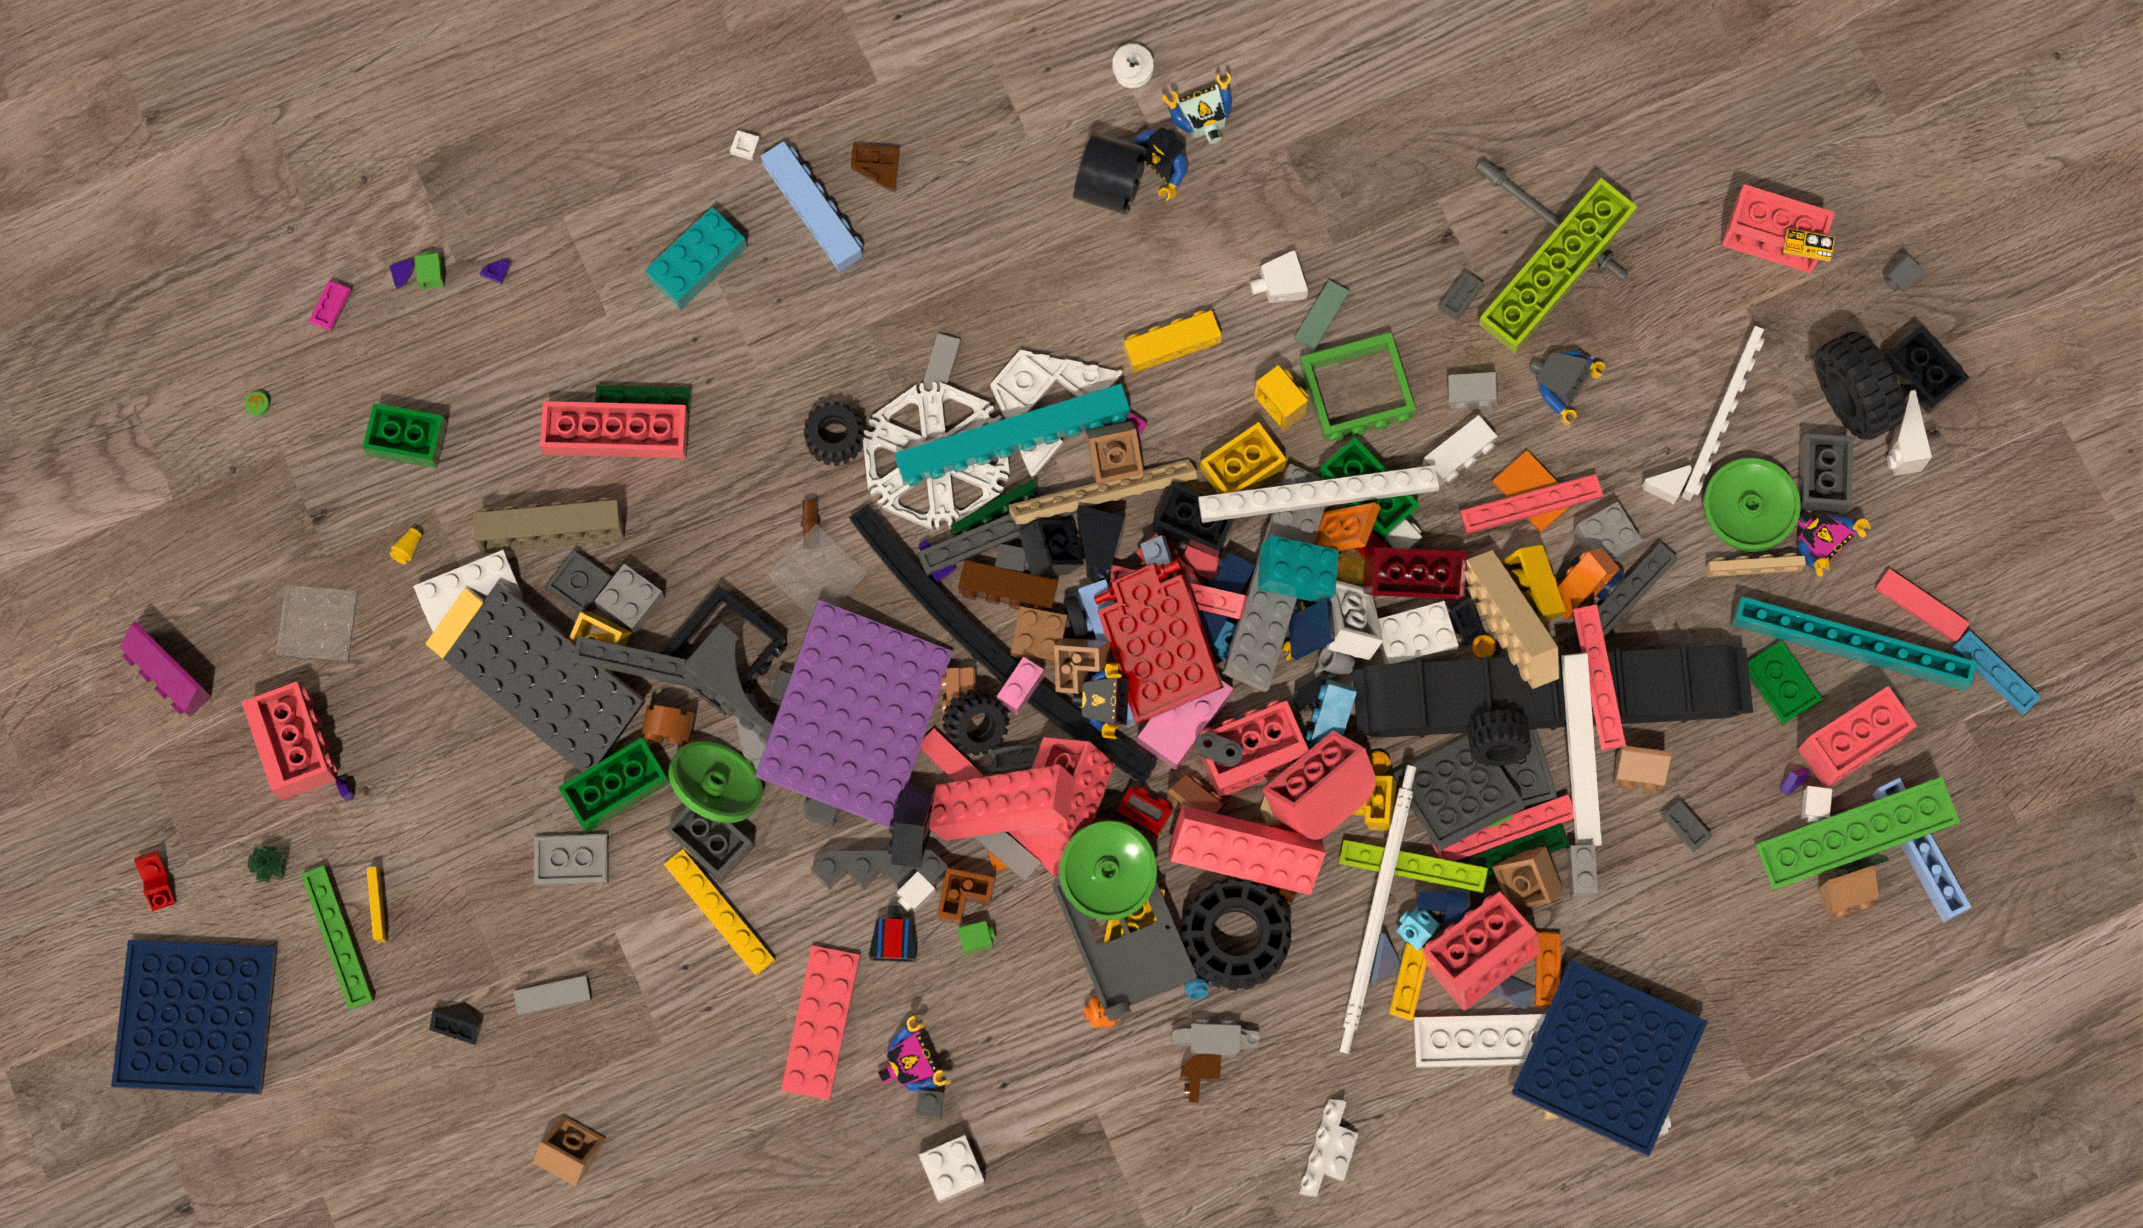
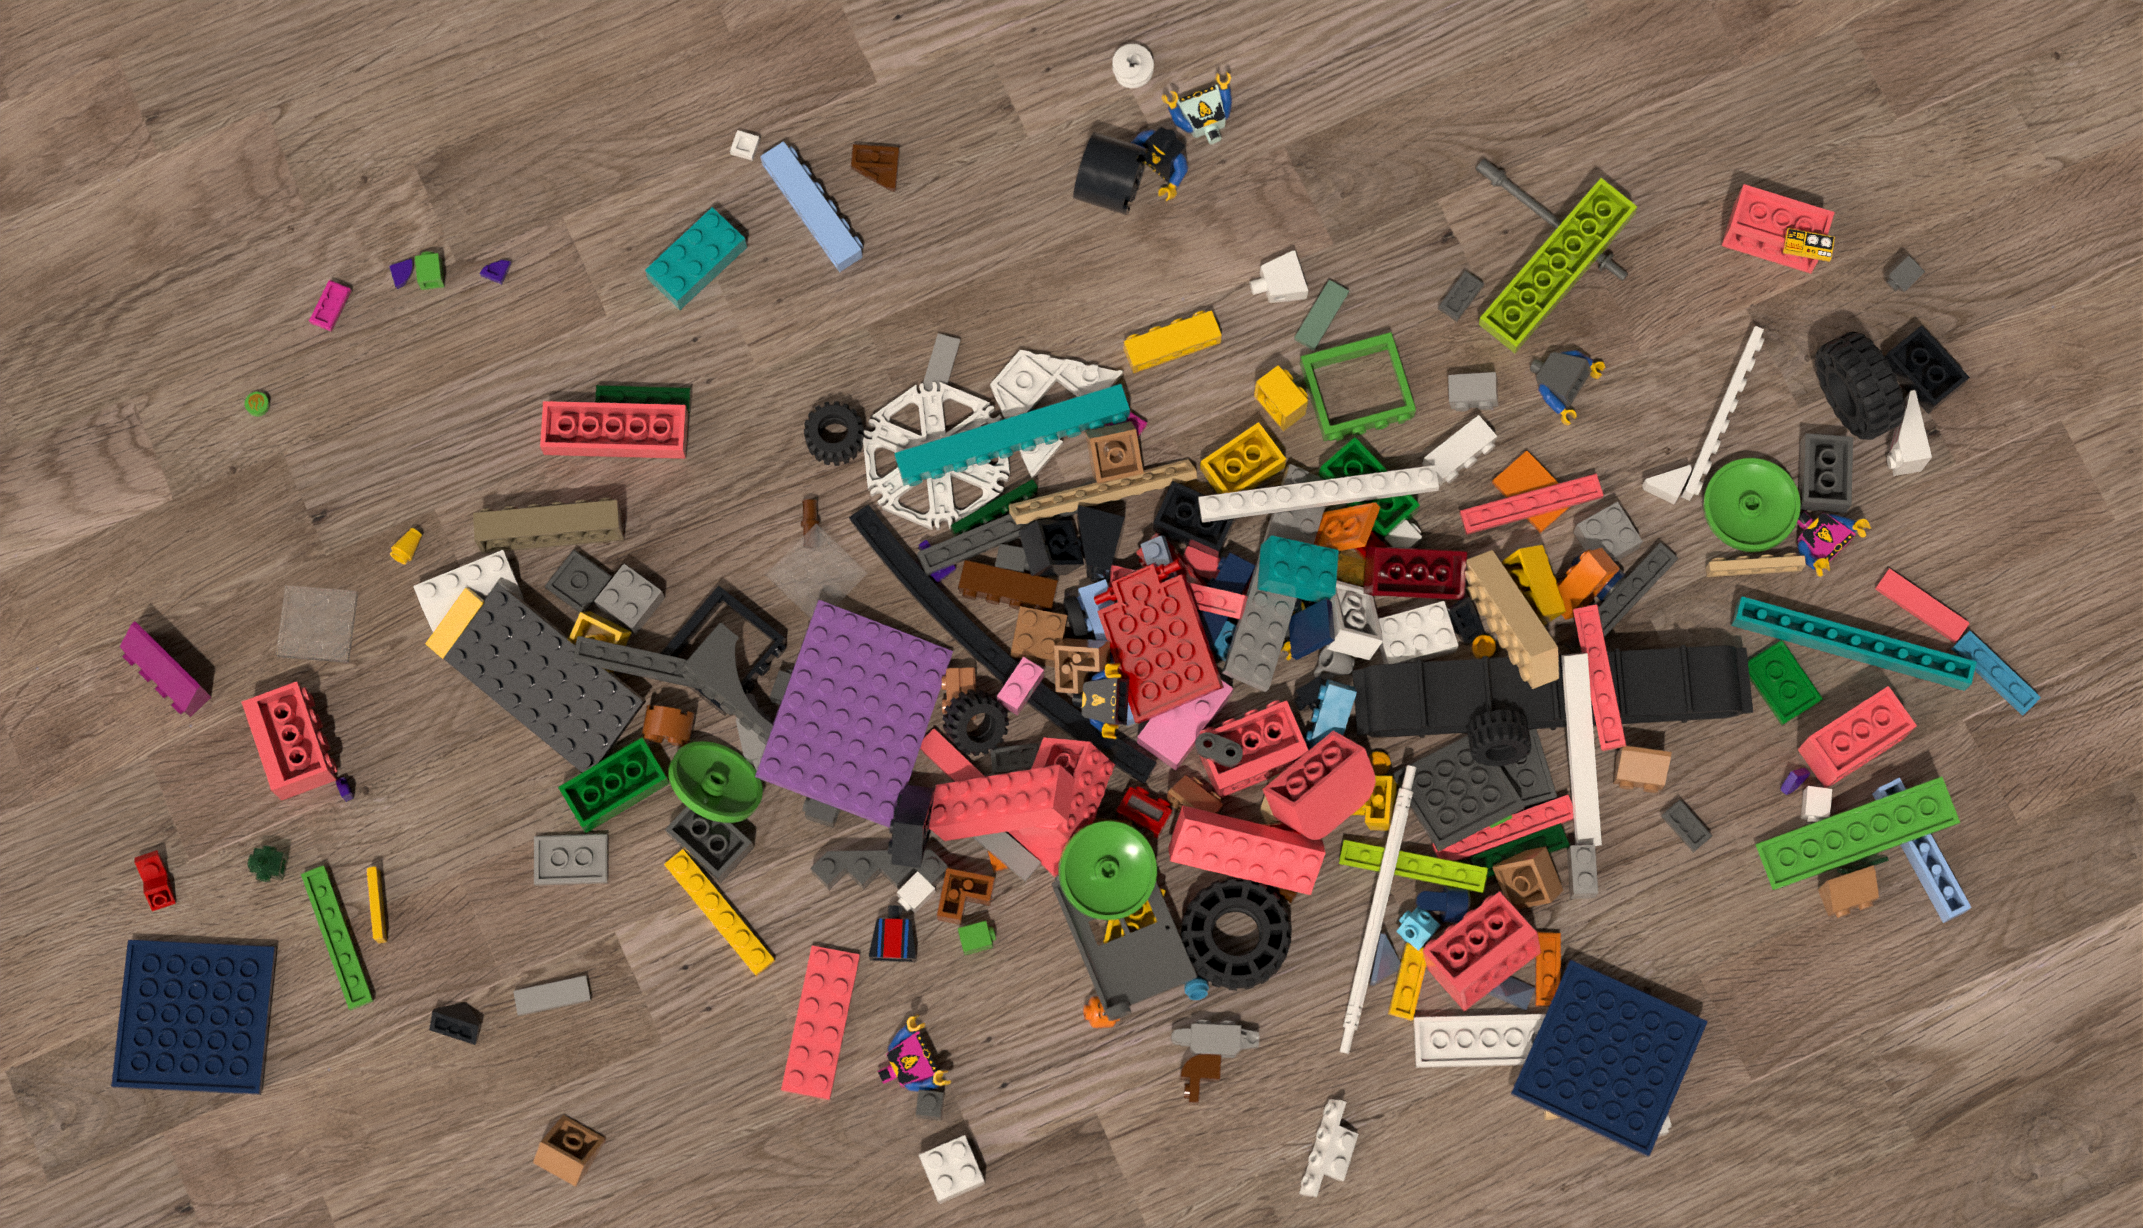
green brick [362,403,447,469] -> none

